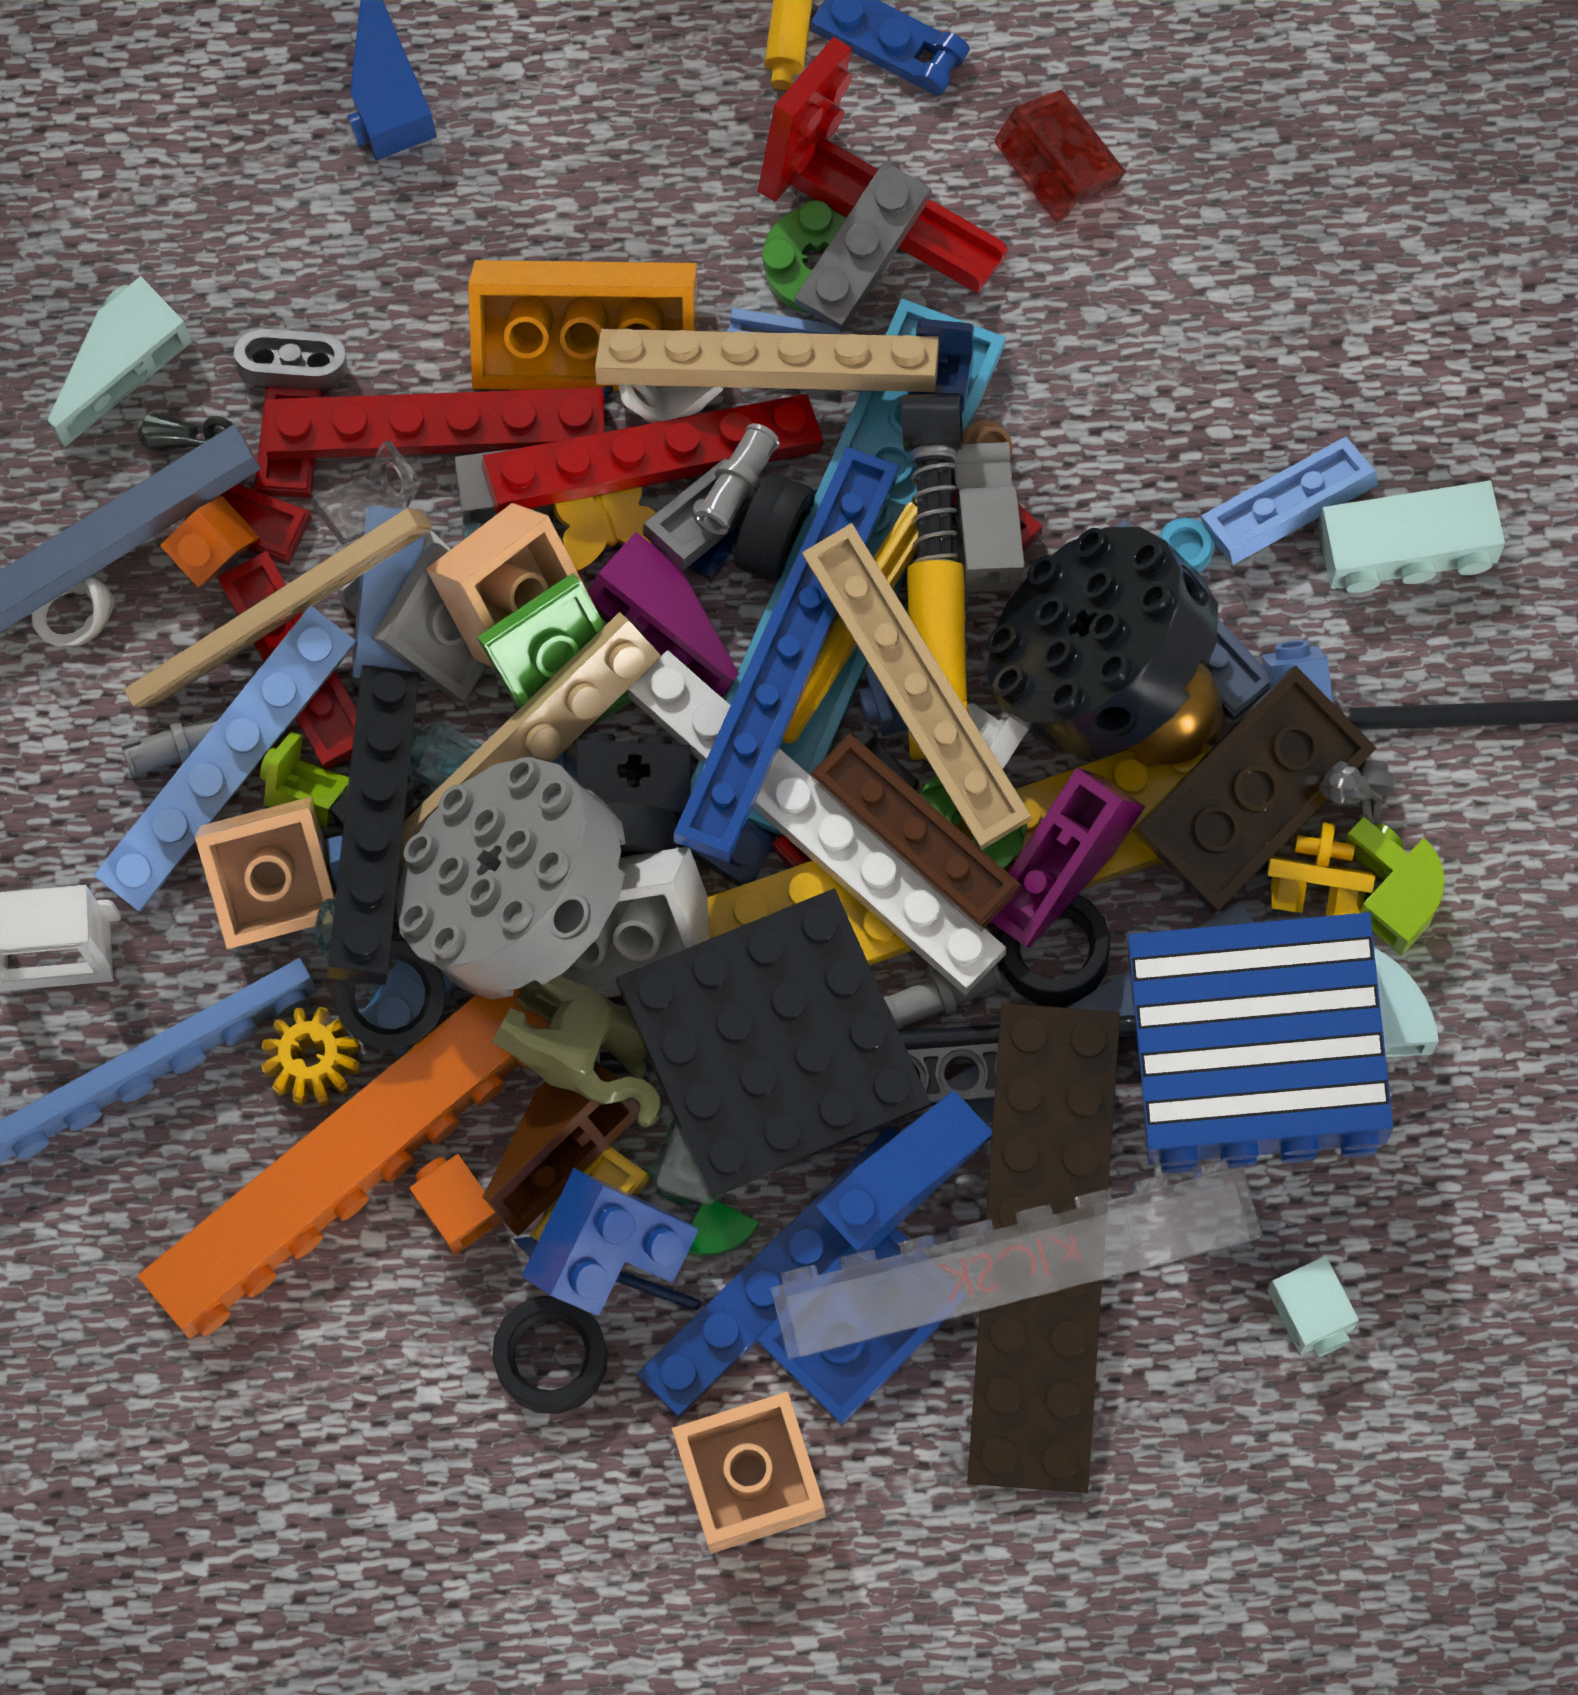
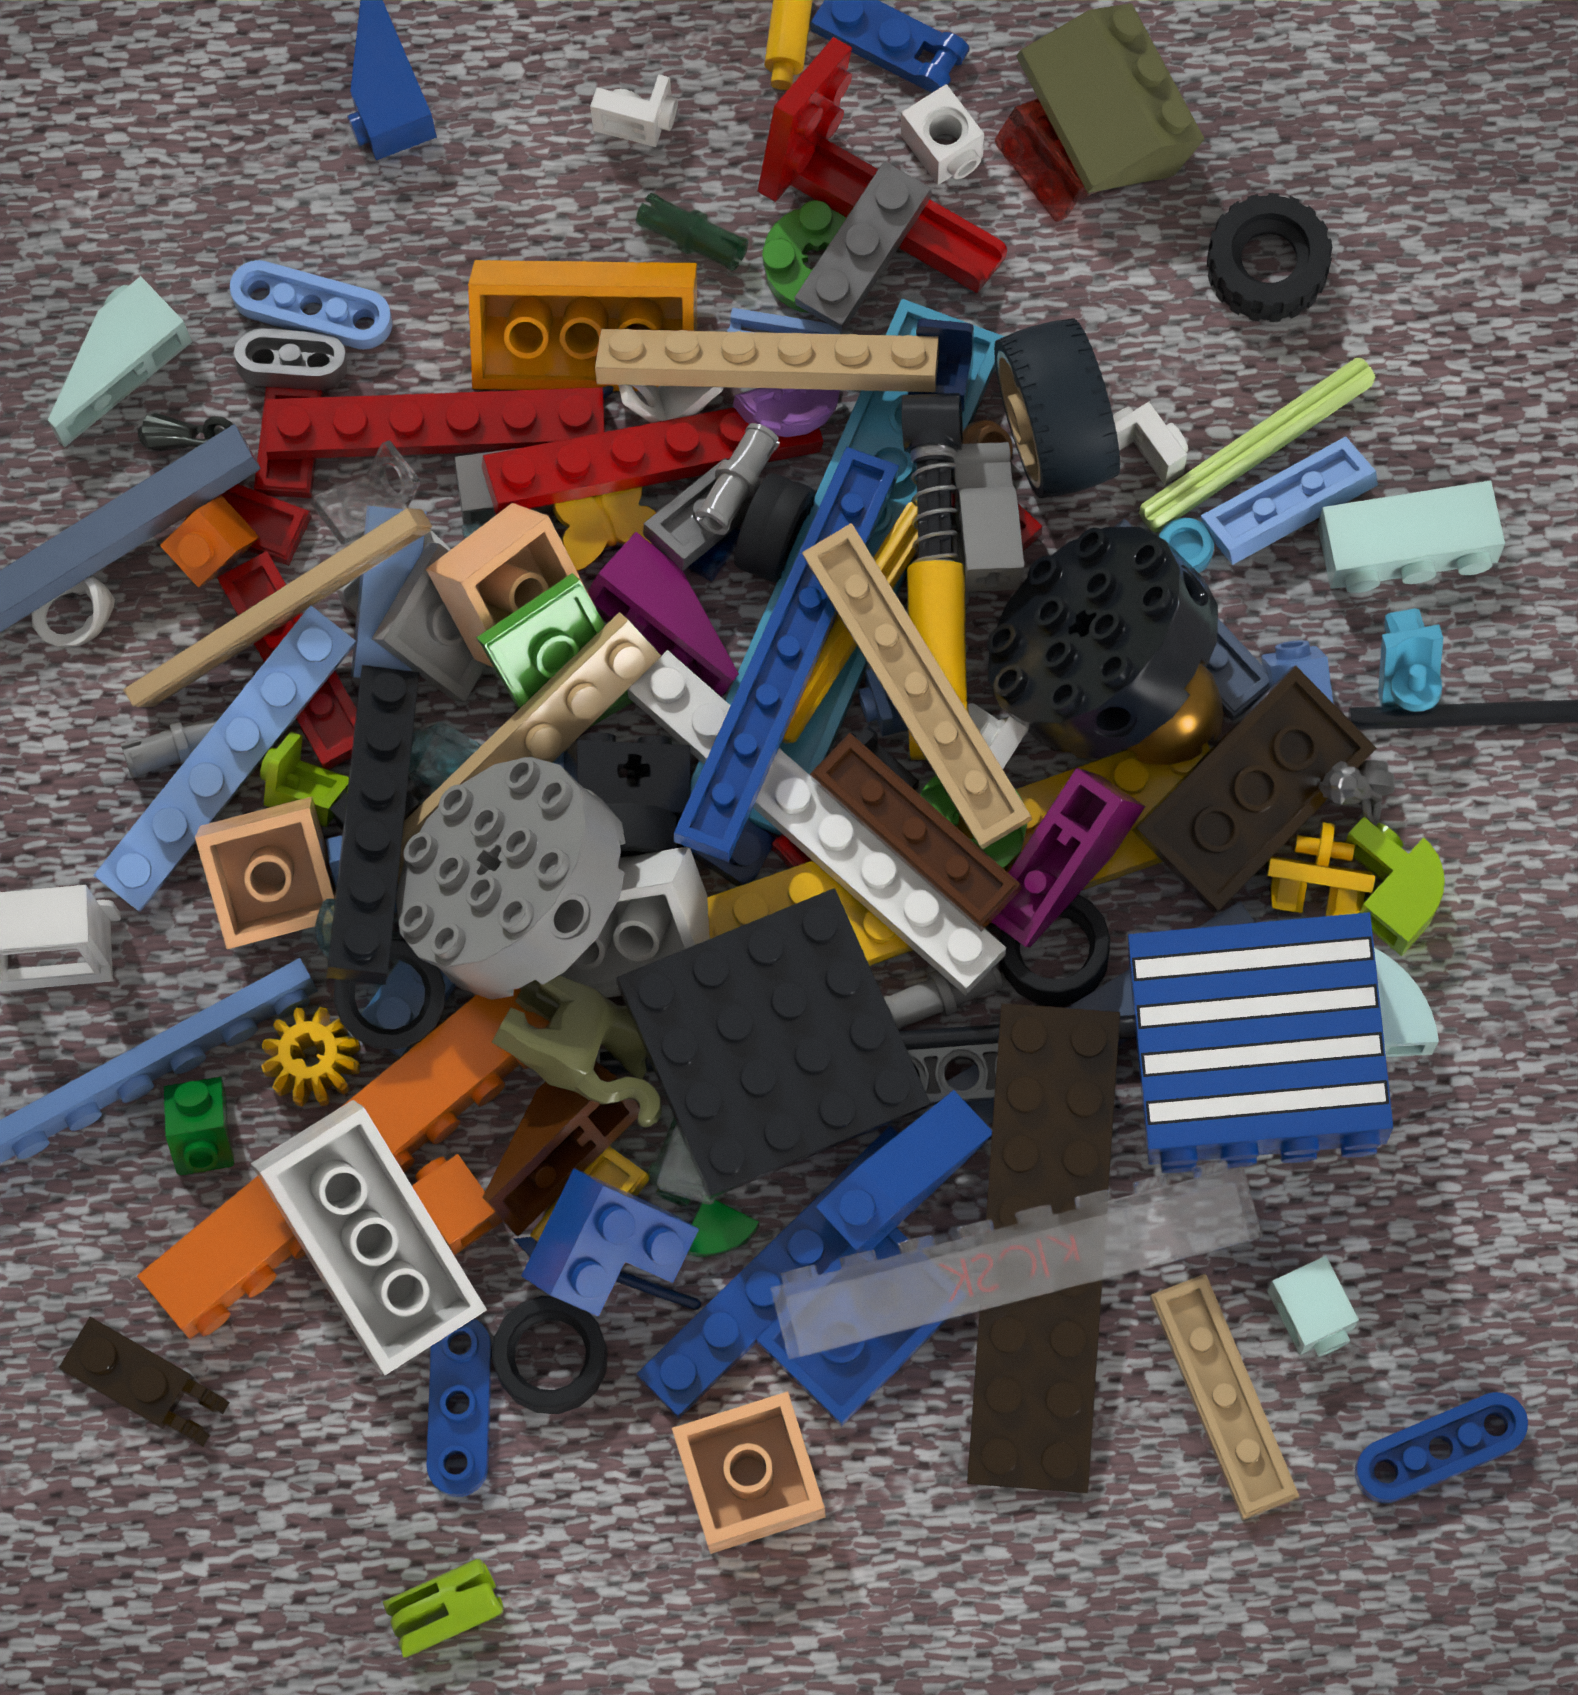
none -> dark brown hinge [58,1317,230,1447]
none -> green bracket [164,1076,234,1175]
none -> light blue plate [230,260,392,350]
none -> white brick [251,1100,487,1375]
none -> lime arm [383,1559,503,1658]
none -> blue plate [426,1318,492,1497]
none -> white bracket [590,74,678,147]
none -> clear green pin [636,193,749,271]
none -> medium lavender tile [733,388,840,437]
none -> white brick [901,84,984,185]
none -> black wheel [994,318,1120,498]
none -> olive slope [1016,3,1205,193]
none -> white bracket [1113,402,1188,485]
none -> yellowish green axle [1139,358,1375,533]
none -> tan tile [1150,1273,1299,1520]
none -> black tyre [1206,193,1333,322]
none -> blue plate [1355,1392,1528,1503]
none -> medium azure hips [1378,608,1443,712]

